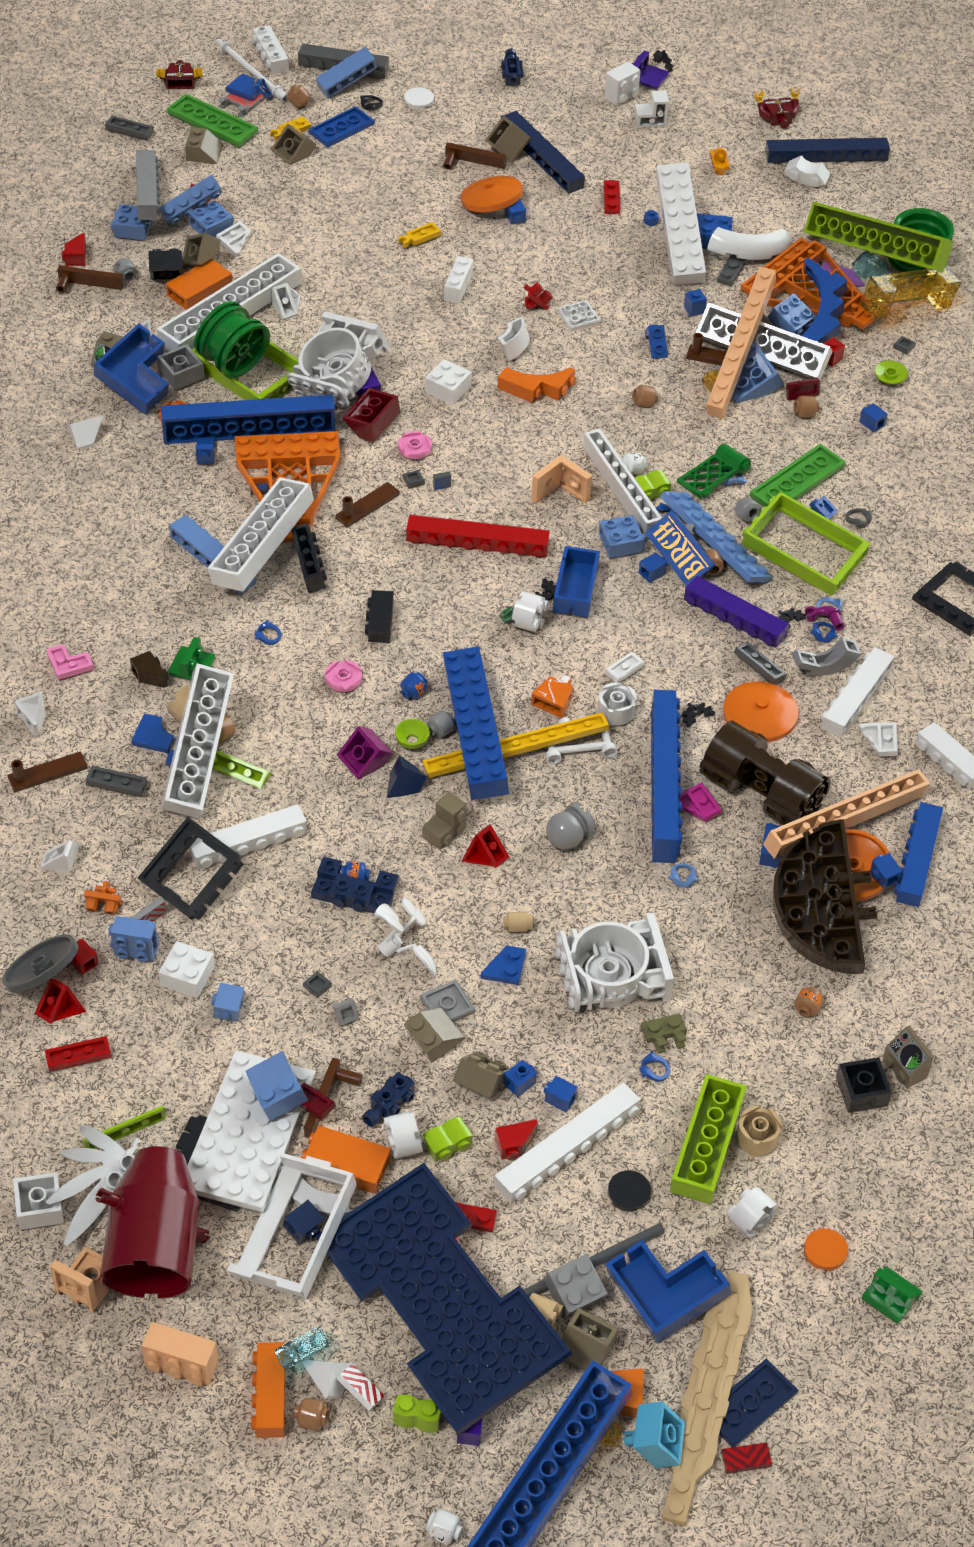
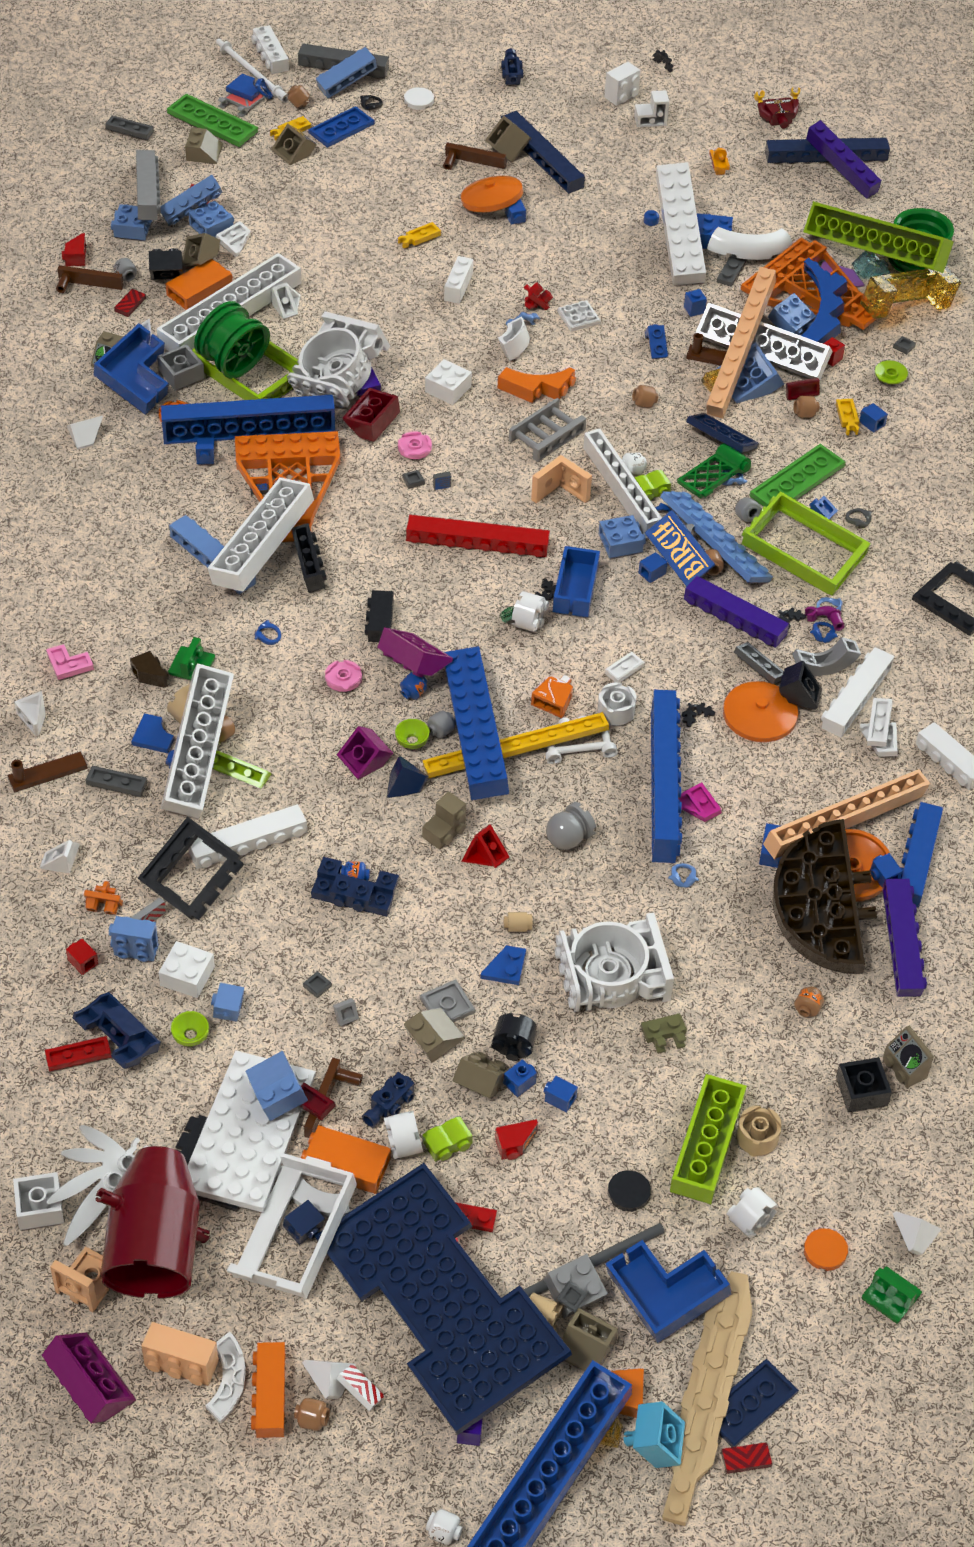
dark grey dish [2,934,78,993] -> none
red slope [35,978,86,1024] -> none
lime slope [81,1105,166,1149] -> none
dark red torso [156,60,203,89] -> none
clear light blue brick [275,1326,329,1370] -> none
reddish brown piece [335,482,400,528] -> none
white plant [374,898,436,979] -> none
lime brick [393,1395,442,1433] -> none
white brick [494,1082,641,1204] -> none
red plate [603,180,620,214] -> none
dark purple bracket [631,50,669,89] -> none
blue piece [639,1051,670,1082] -> none
dark brown cylinder [700,720,831,825] -> none
white brick [784,156,830,187] -> none
none -> magenta slope [42,1332,136,1424]
none -> dark blue bracket [72,992,161,1069]
none -> dark red tile [114,289,146,317]
none -> lime piece [171,1011,209,1047]
none -> white tile [206,1331,246,1424]
none -> magenta slope [377,627,453,677]
none -> black brick [491,1013,537,1061]
none -> medium blue arm [506,312,540,327]
none -> light grey fence [509,398,586,462]
none -> dark grey tile [556,1281,587,1313]
none -> dark blue tile [686,413,759,453]
none -> black slope [779,661,822,710]
none -> dark purple brick [806,120,882,199]
none -> yellow plate [835,398,859,435]
none -> white plate [867,698,893,747]
none -> dark purple brick [882,879,927,997]
none -> white slope [893,1211,941,1256]

